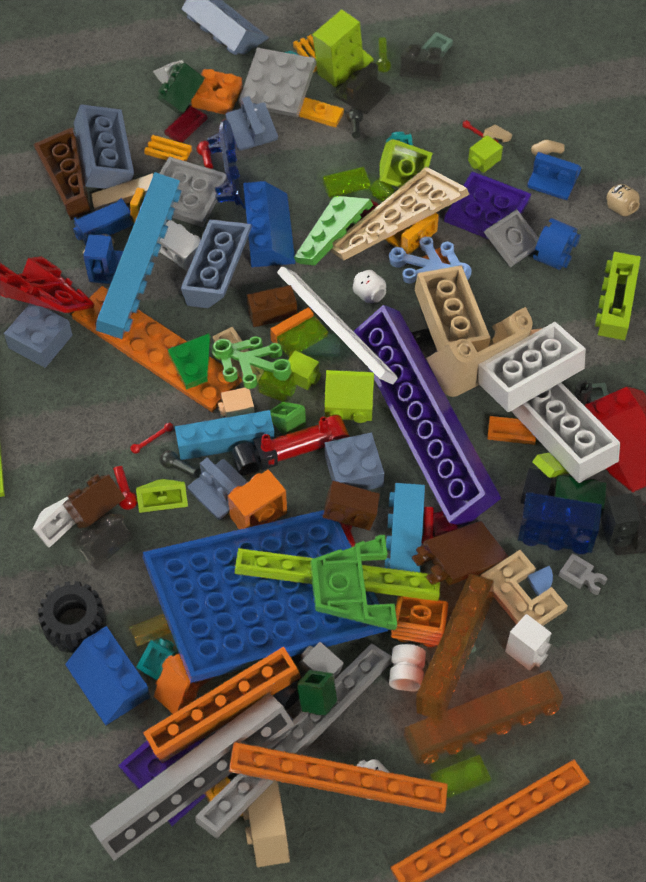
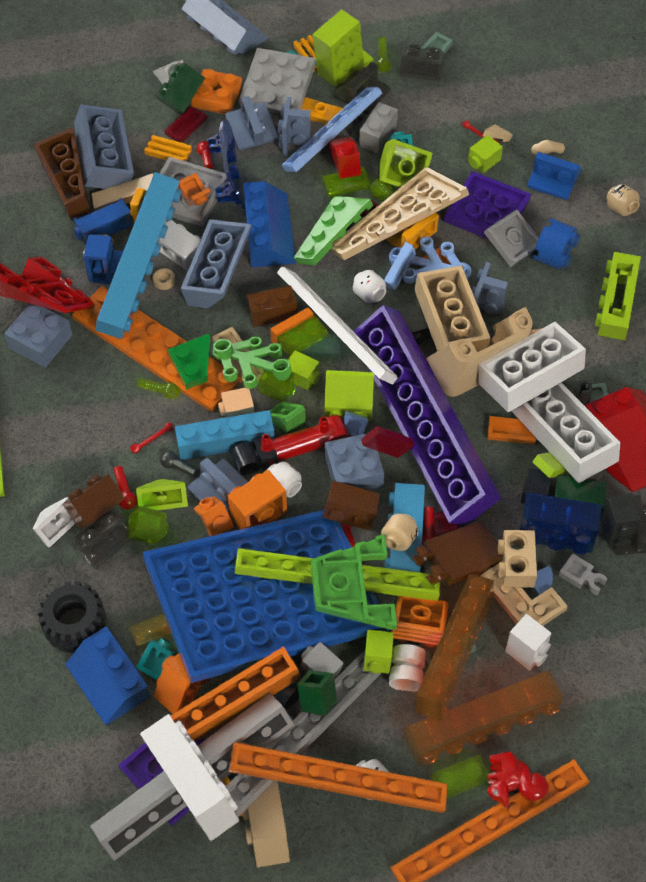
none -> clear neon green brick [128,506,168,544]
none -> clear neon green bar [136,378,181,399]
none -> white brick [140,714,239,841]
none -> tan tile [153,268,175,290]
none -> orange bracket [179,172,211,207]
none -> orange bracket [194,496,234,536]
none -> white head [268,462,302,497]
none -> sand blue bracket [278,97,311,156]
none -> light blue tile [282,87,382,172]
none -> red slope [328,136,361,179]
none -> medium blue tile [344,410,368,437]
none -> light grey brick [359,102,398,154]
none -> dark red tile [361,426,414,458]
none -> lime brick [363,630,394,674]
none -> tan head [381,514,418,551]
none -> light blue tile [384,242,416,290]
none -> sand blue bracket [472,262,508,315]
none -> red animal [487,752,549,808]
none -> tan brick [498,530,537,588]

